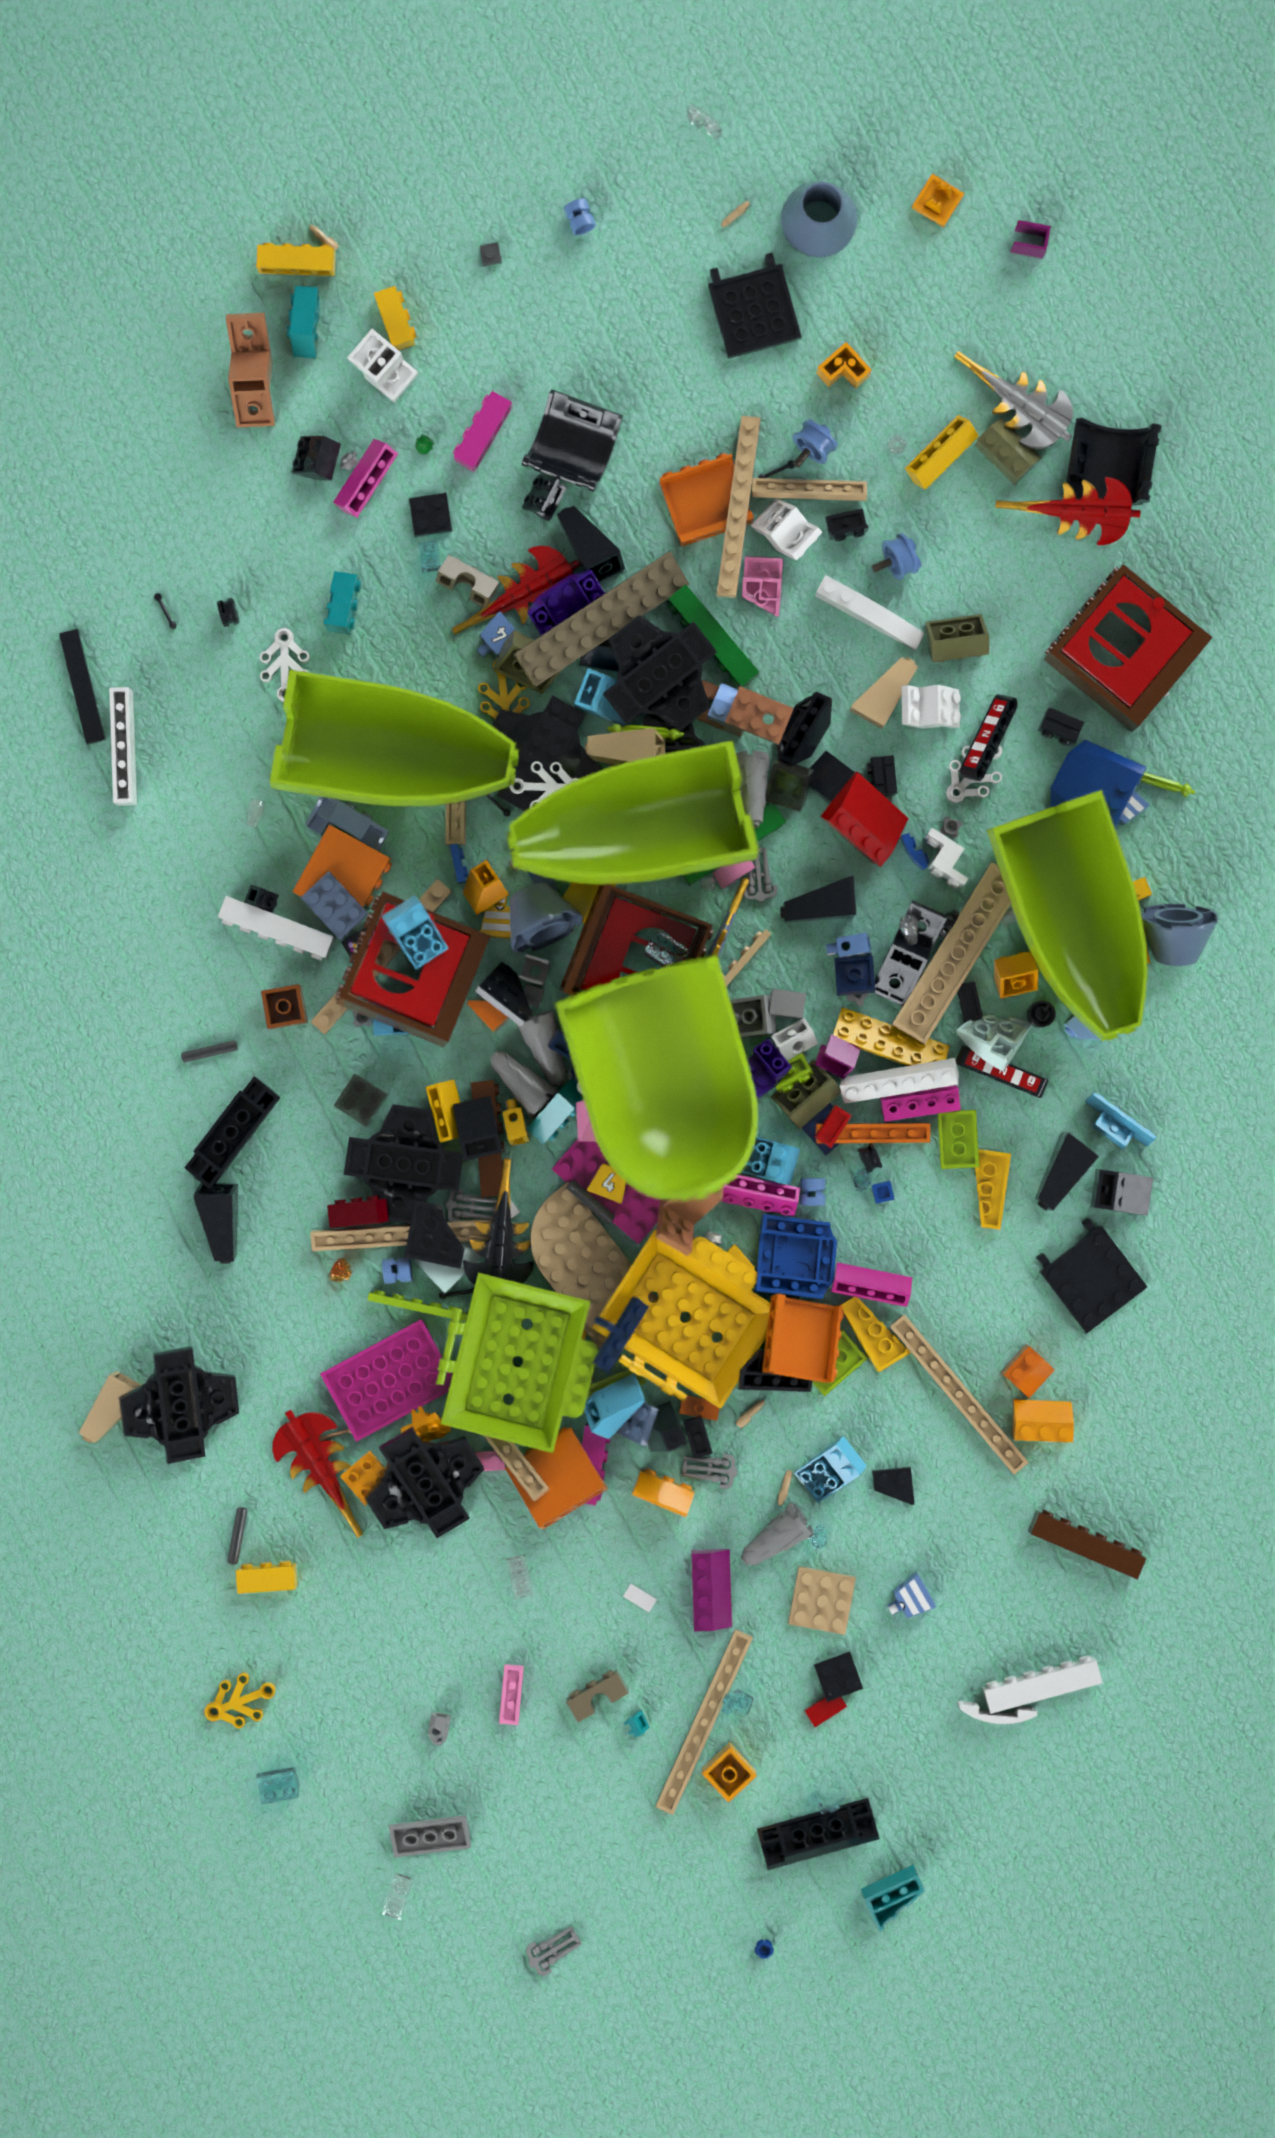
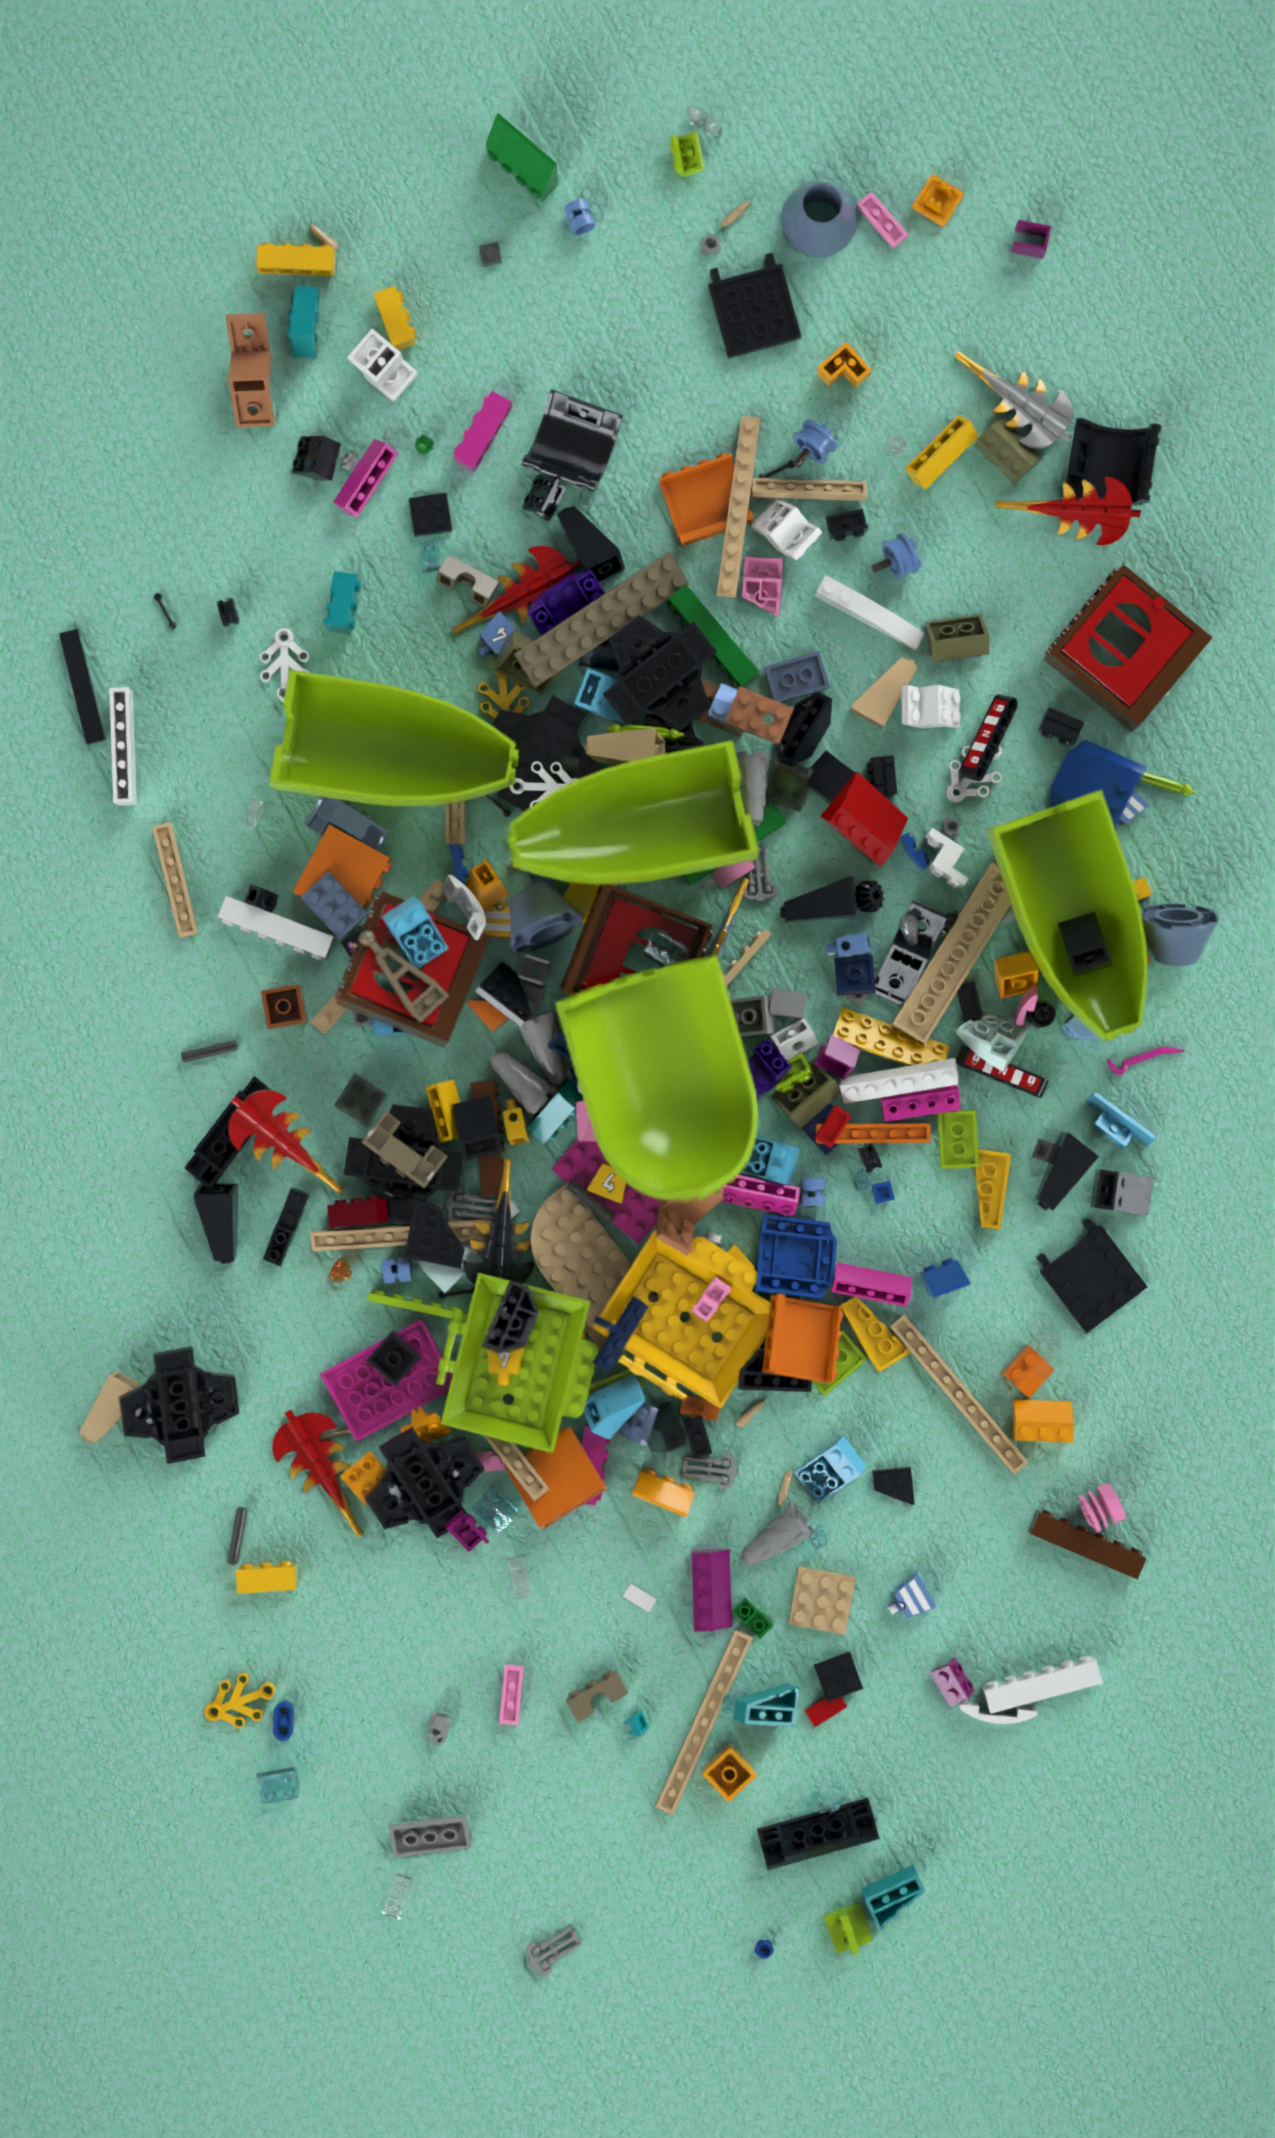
none -> tan plate [152,822,199,938]
none -> red animal [228,1089,344,1194]
none -> black slope [263,1187,310,1267]
none -> blue plate [273,1701,294,1741]
none -> dark tan plate [359,931,449,1023]
none -> dark tan bracket [362,1111,449,1188]
none -> black brick [366,1330,423,1386]
none -> white slope [441,875,486,940]
none -> magenta bracket [444,1510,490,1552]
none -> clear light blue bracket [471,1486,518,1534]
none -> black wedge [482,1280,539,1354]
none -> green slope [485,113,559,201]
none -> yellow torso [487,1346,526,1386]
none -> lime bracket [669,131,705,178]
none -> bright pink slope [691,1277,731,1322]
none -> light grey plate [700,235,721,256]
none -> green slope [732,1597,774,1639]
none -> teal wedge [733,1683,800,1727]
none -> sand blue plate [764,651,830,703]
none -> lime bracket [823,1902,873,1955]
none -> black gear [855,880,885,913]
none -> bright pink plate [856,192,909,249]
none -> blue slope [920,1258,971,1298]
none -> bracket [930,1658,974,1707]
none -> bright pink slope [1015,985,1038,1026]
none -> dark grey plate [1032,1139,1058,1163]
none -> black slope [1058,912,1112,977]
none -> bright pink wheel [1078,1482,1127,1533]
none -> dark pink piece [1107,1046,1185,1075]

